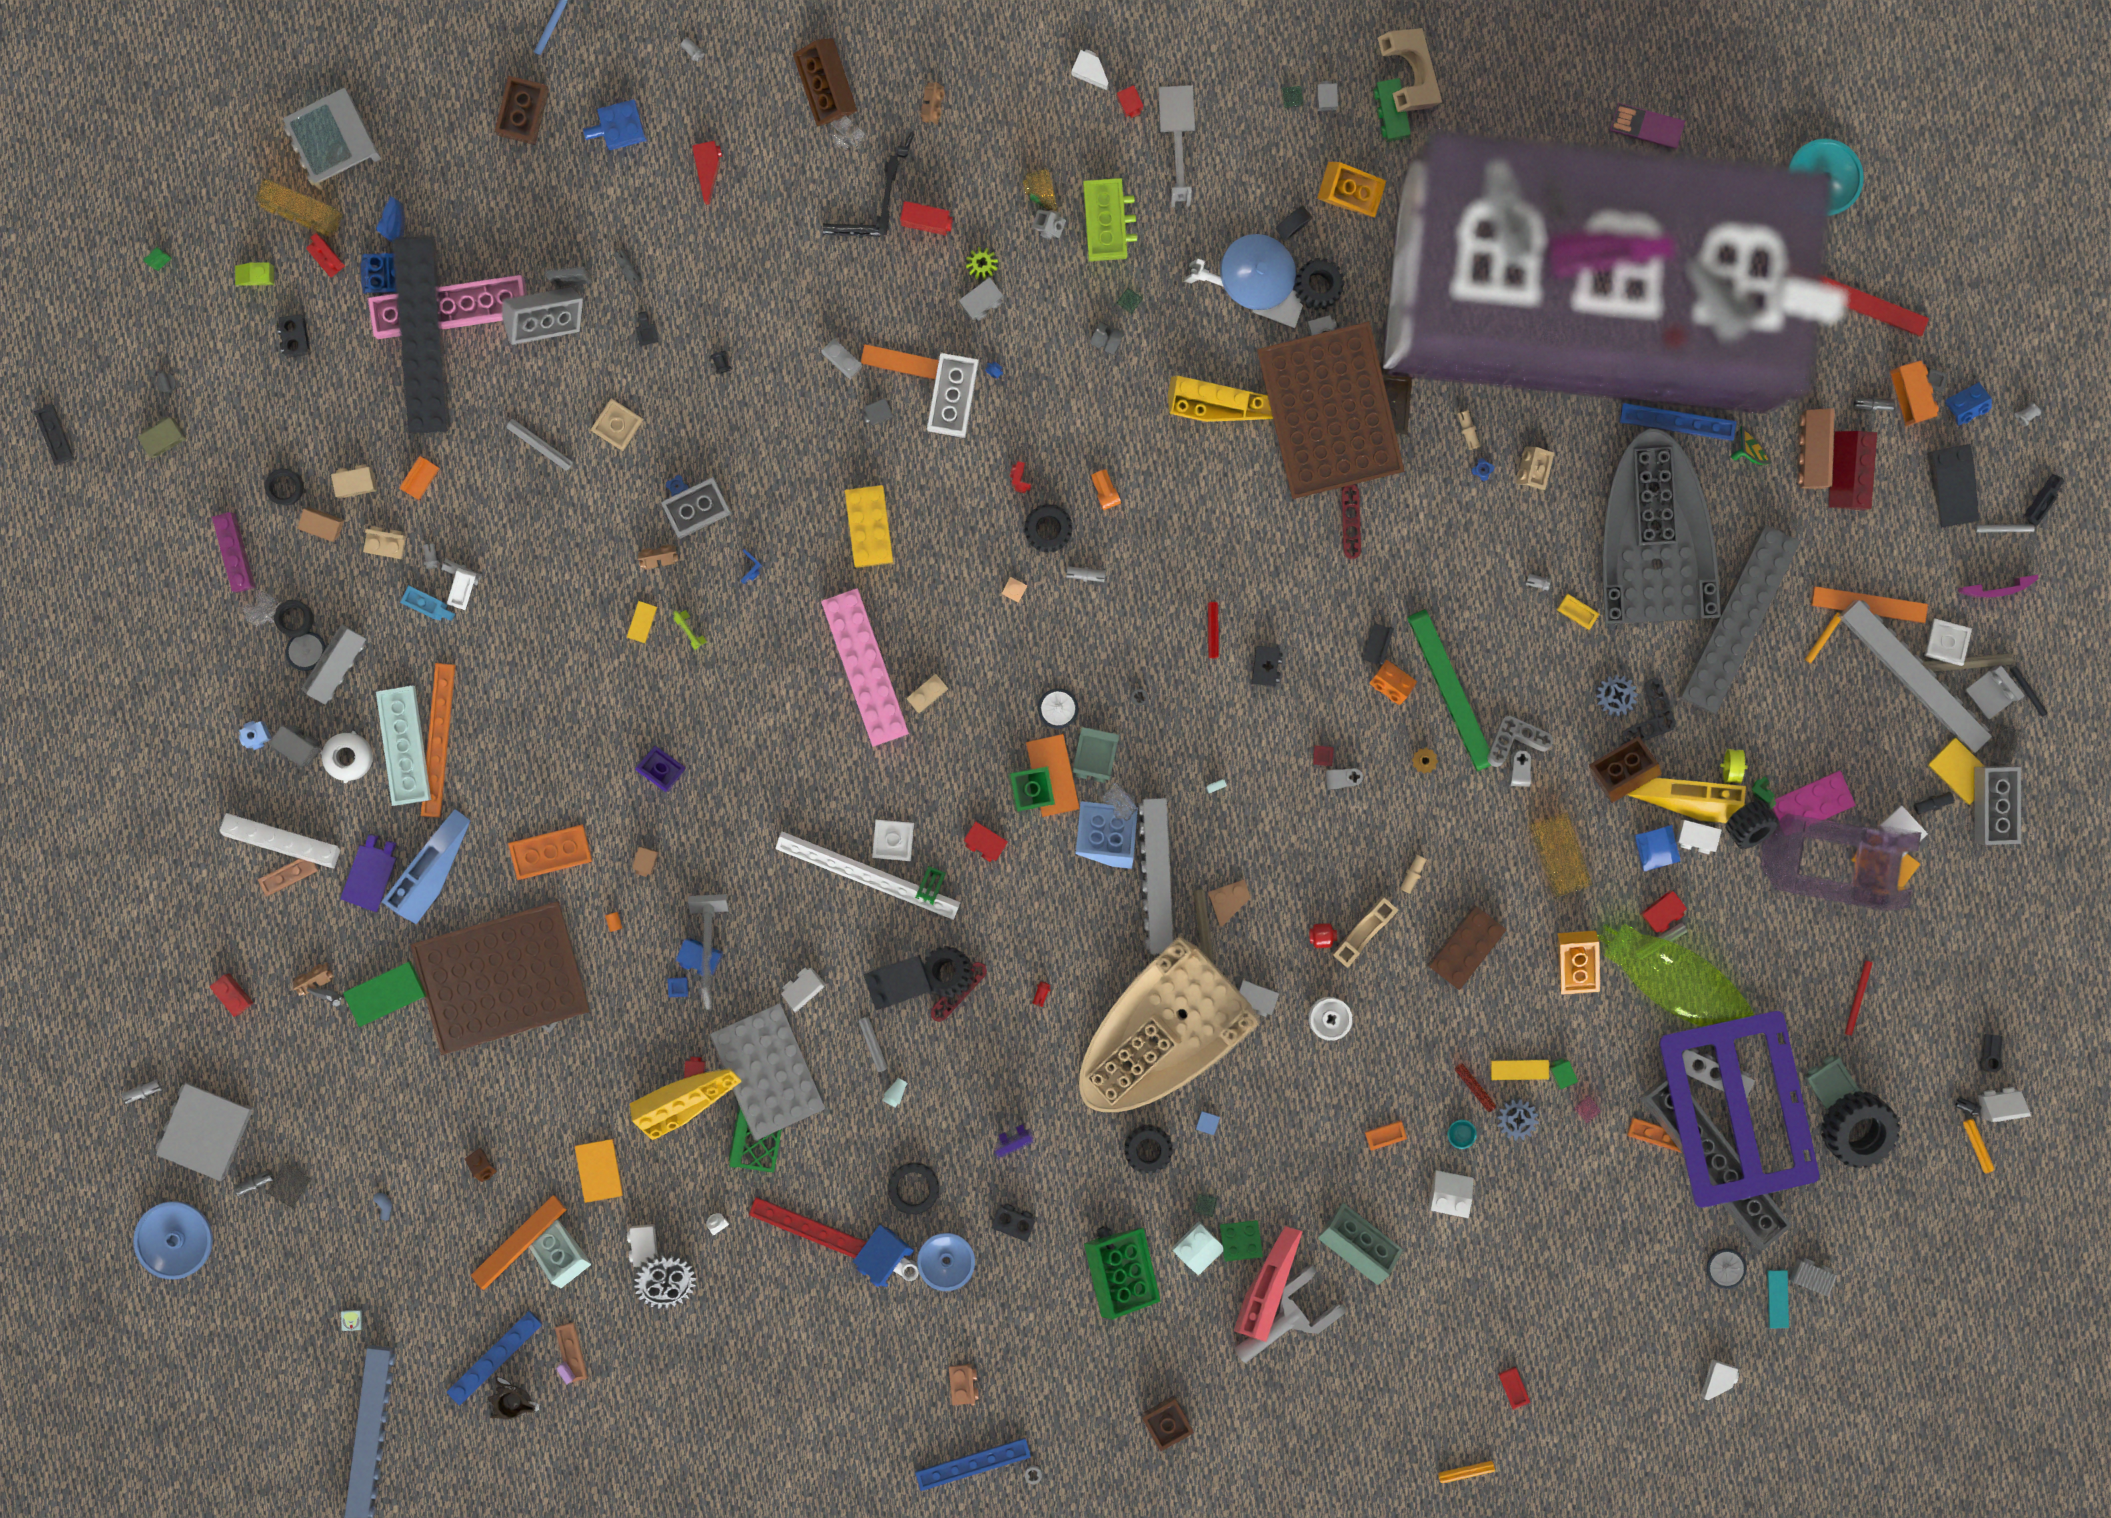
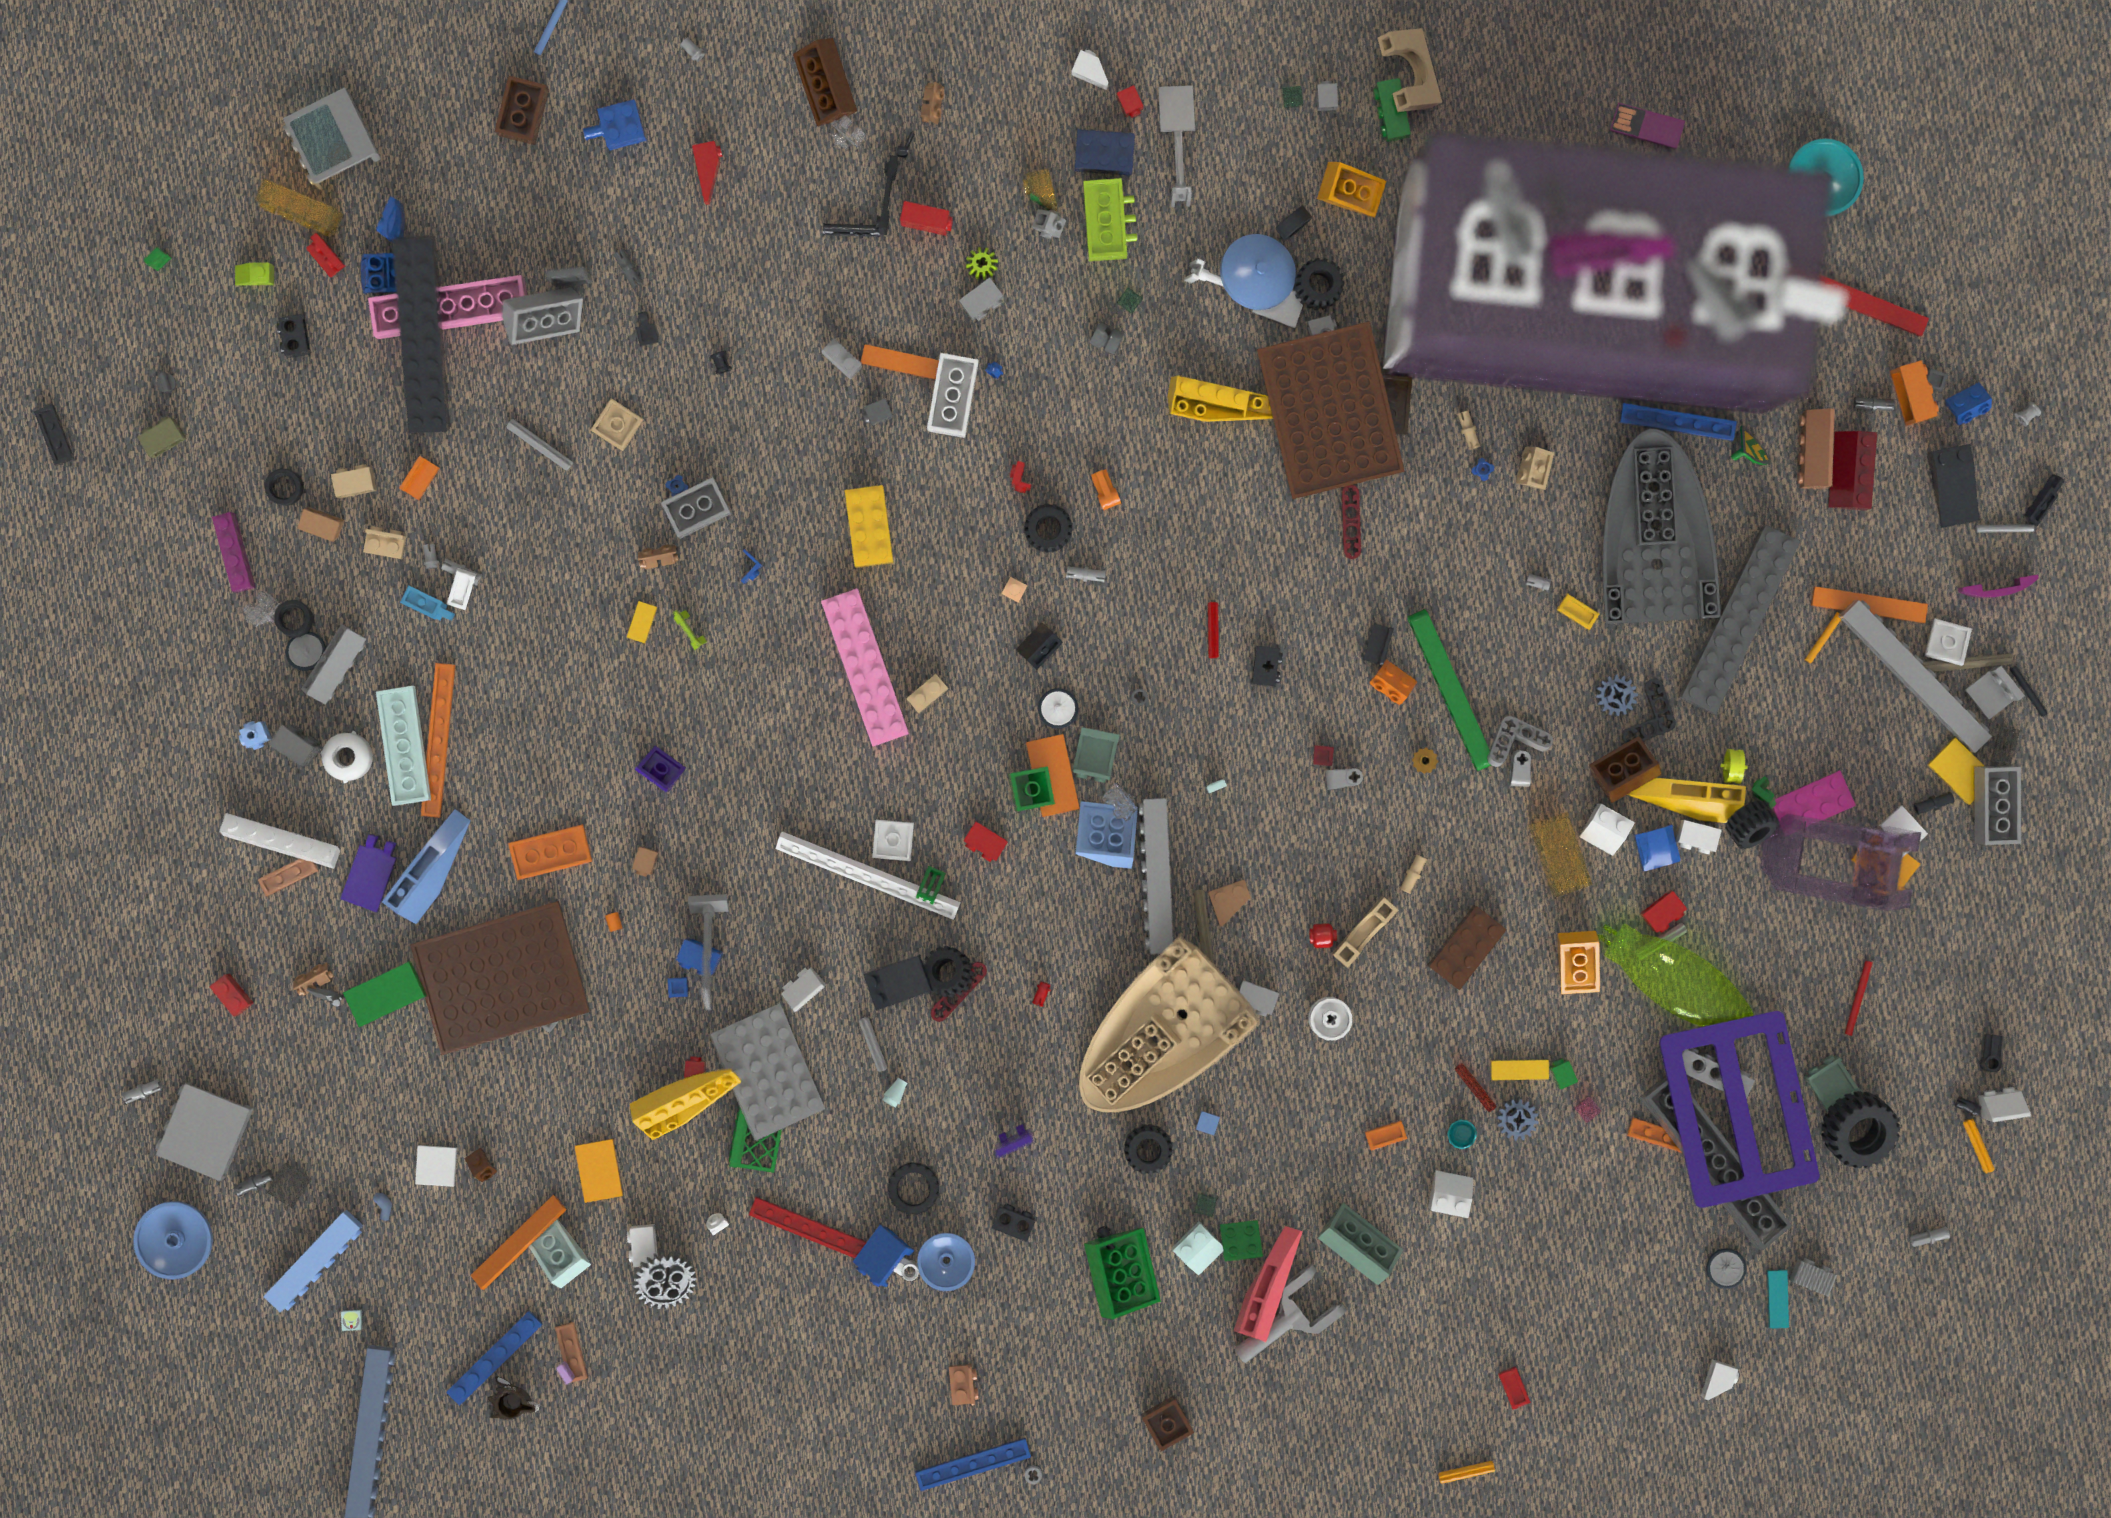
none -> light blue brick [263,1210,363,1312]
none -> white tile [415,1145,457,1187]
none -> black panel [1016,623,1063,670]
none -> dark blue brick [1074,129,1135,176]
none -> white slope [1579,804,1635,856]
none -> light grey axle [1910,1226,1950,1247]

